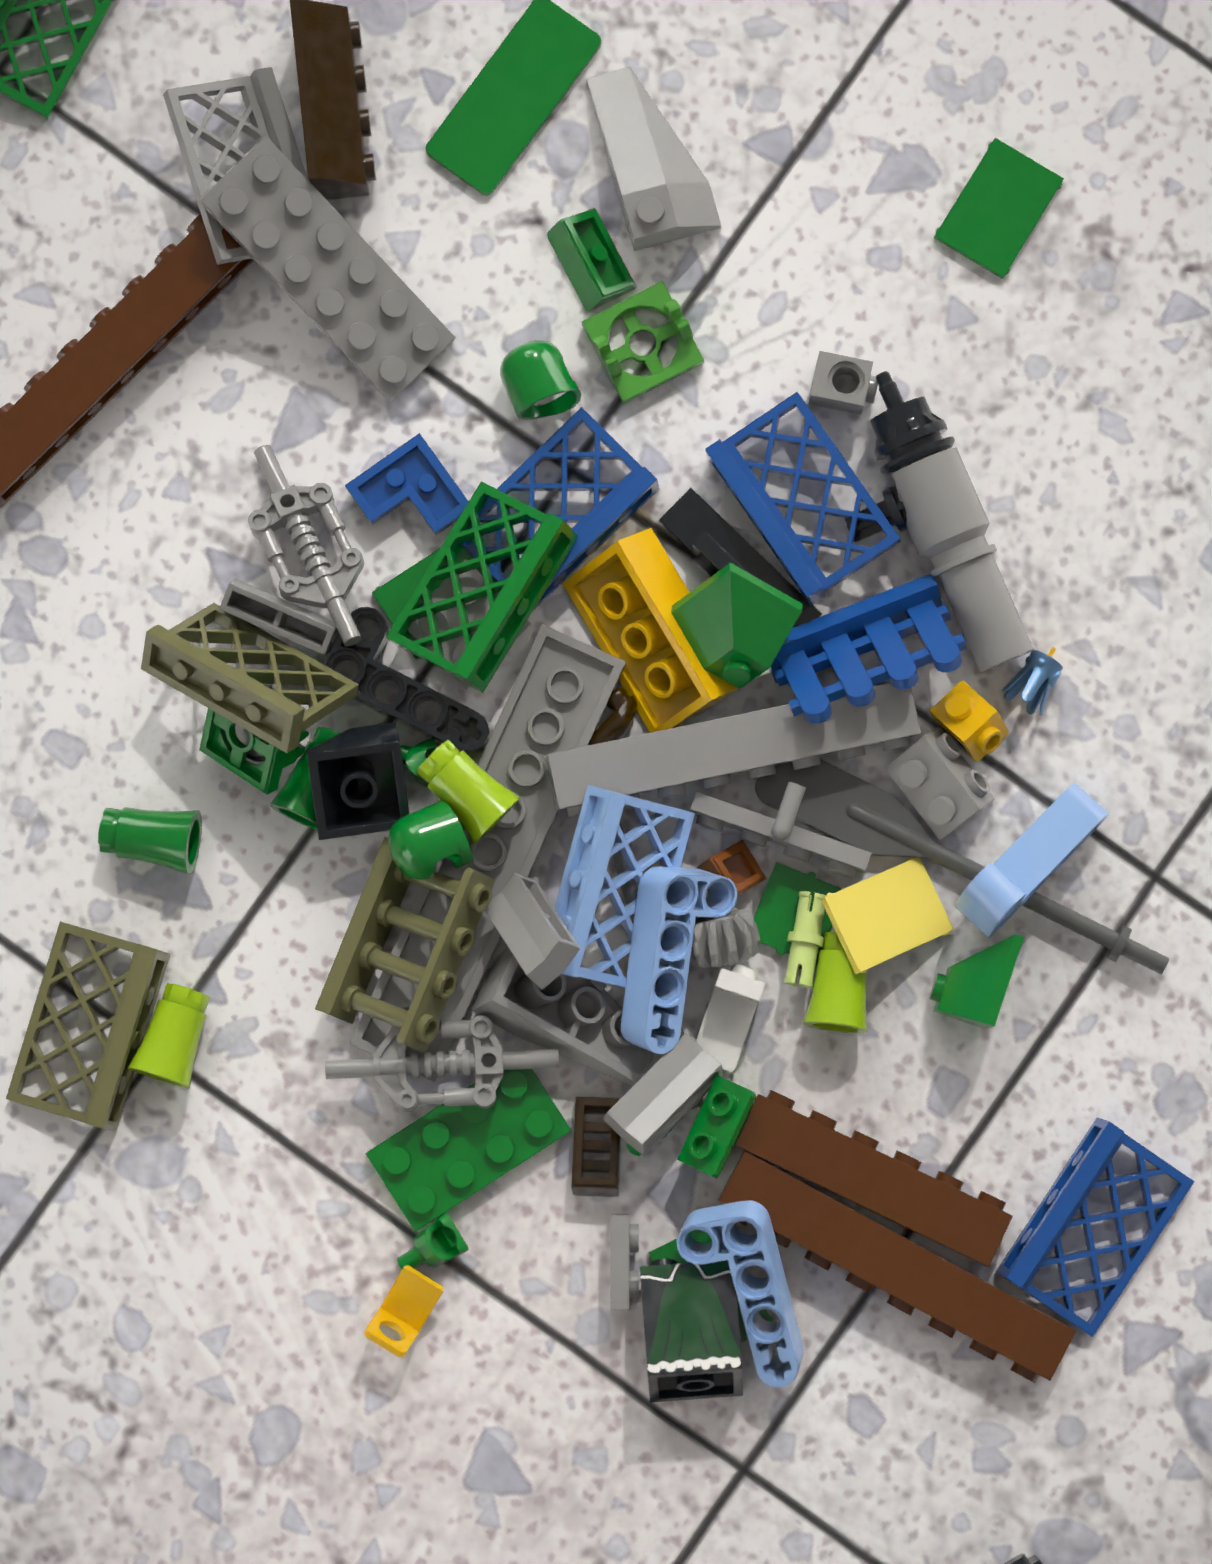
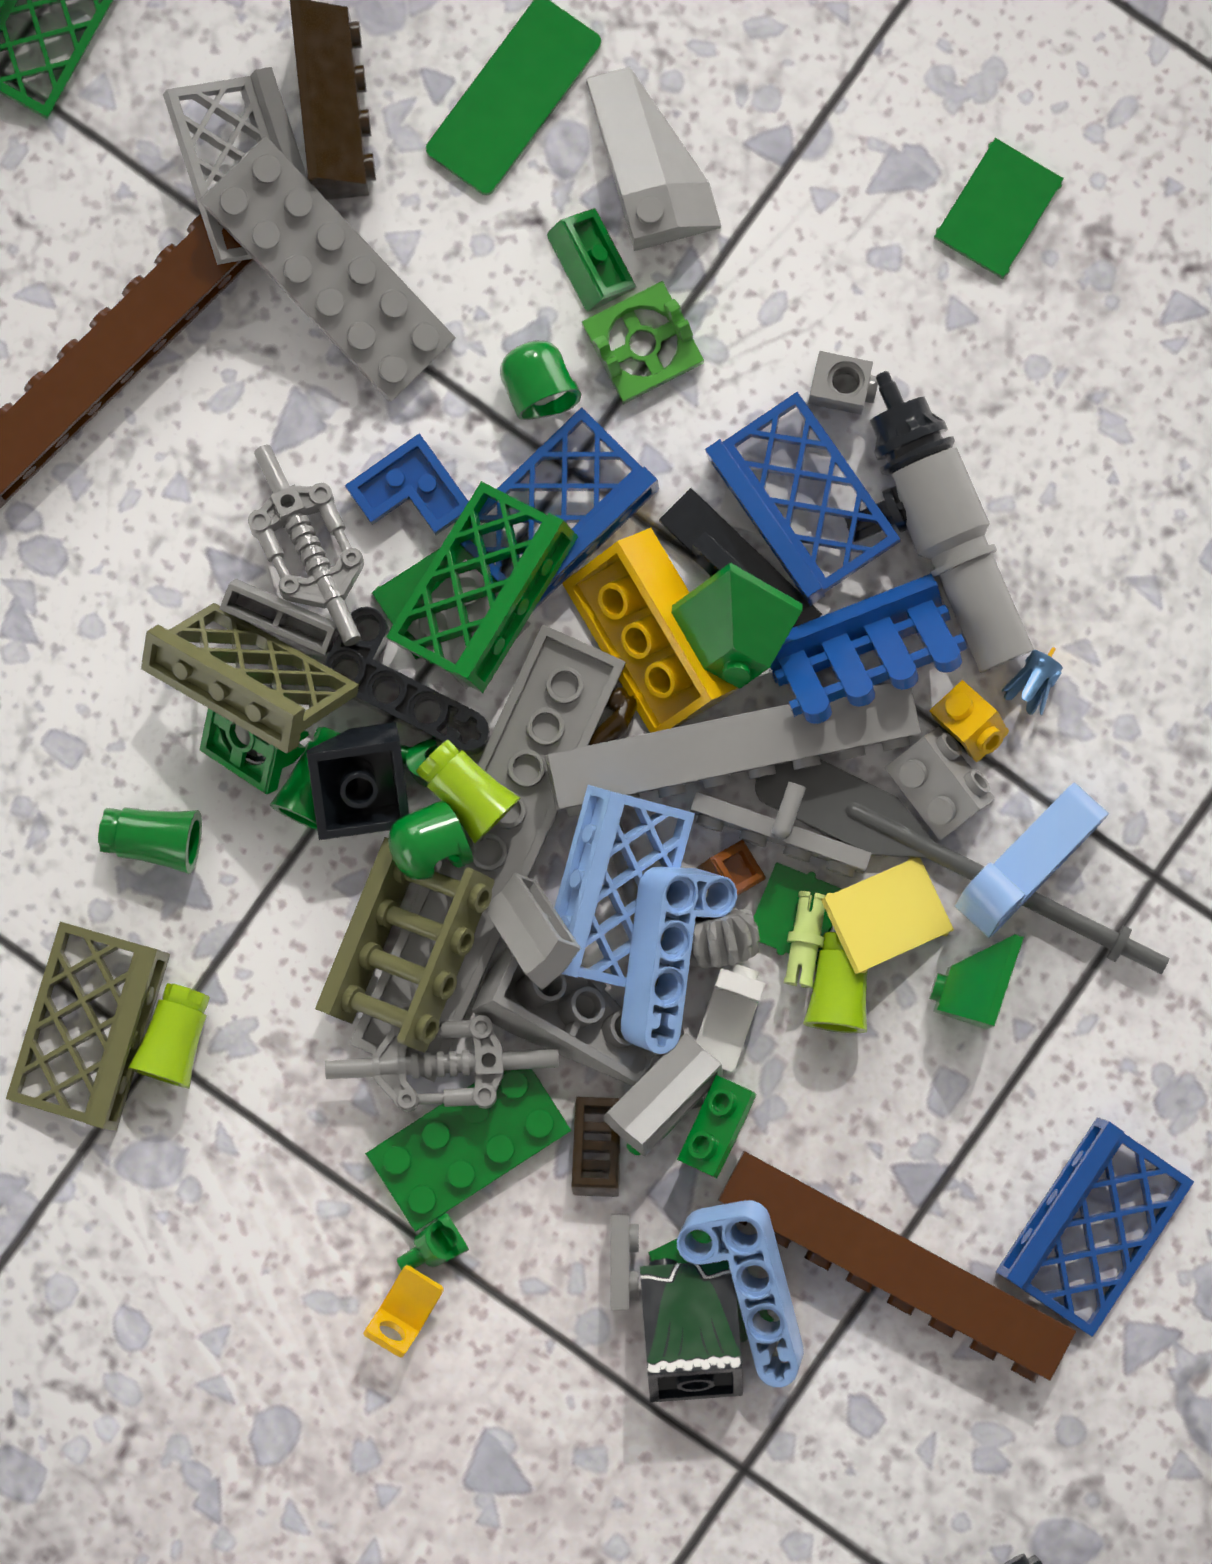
reddish brown brick [734,1090,1013,1267] -> none

